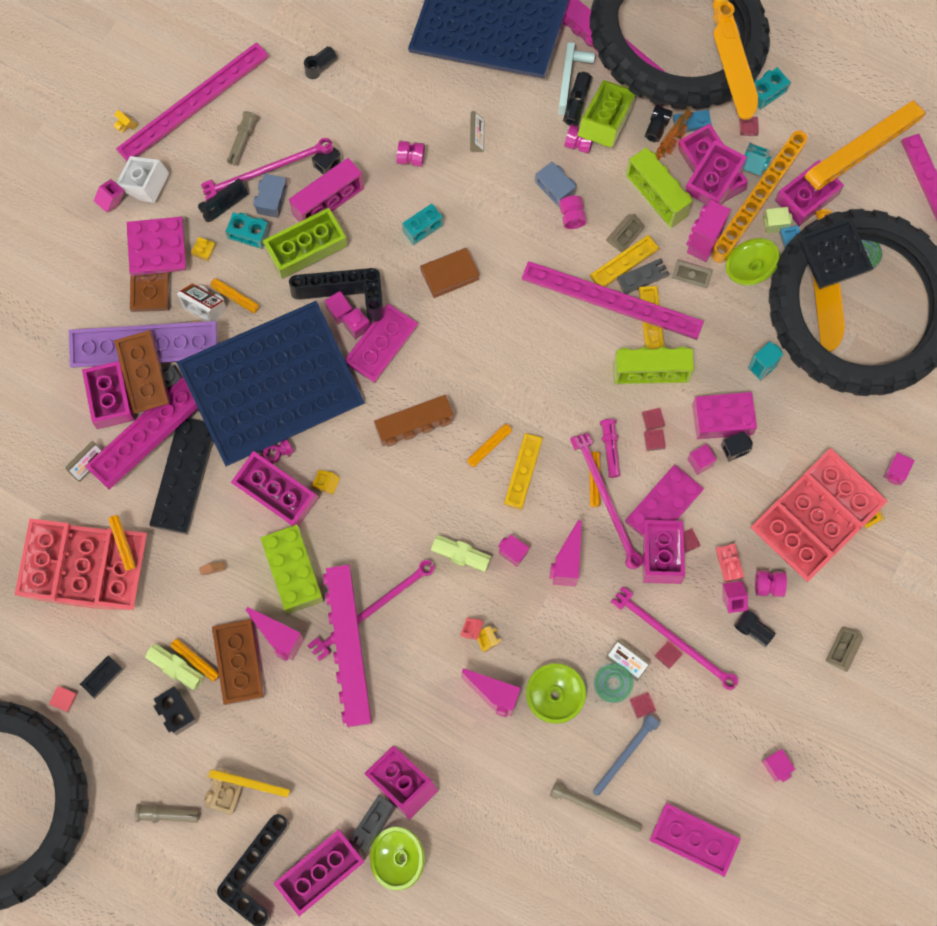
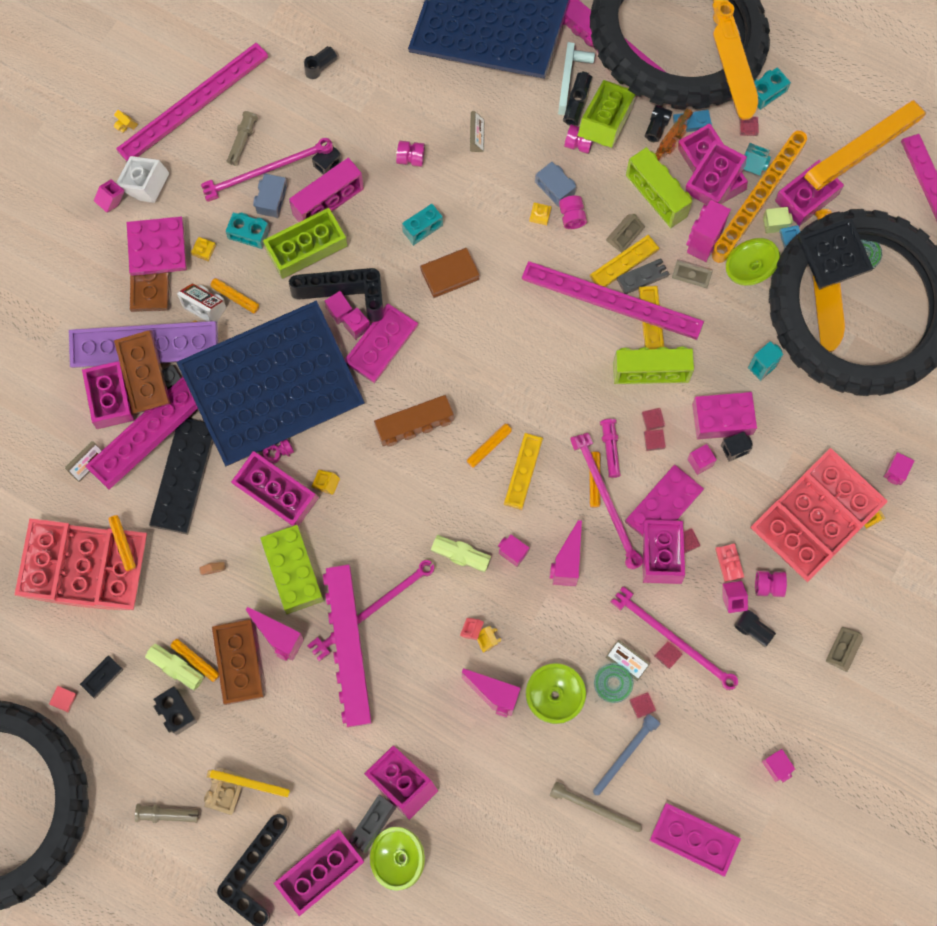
black plate [198,178,248,222] -> none
none -> yellow tile [529,202,552,226]

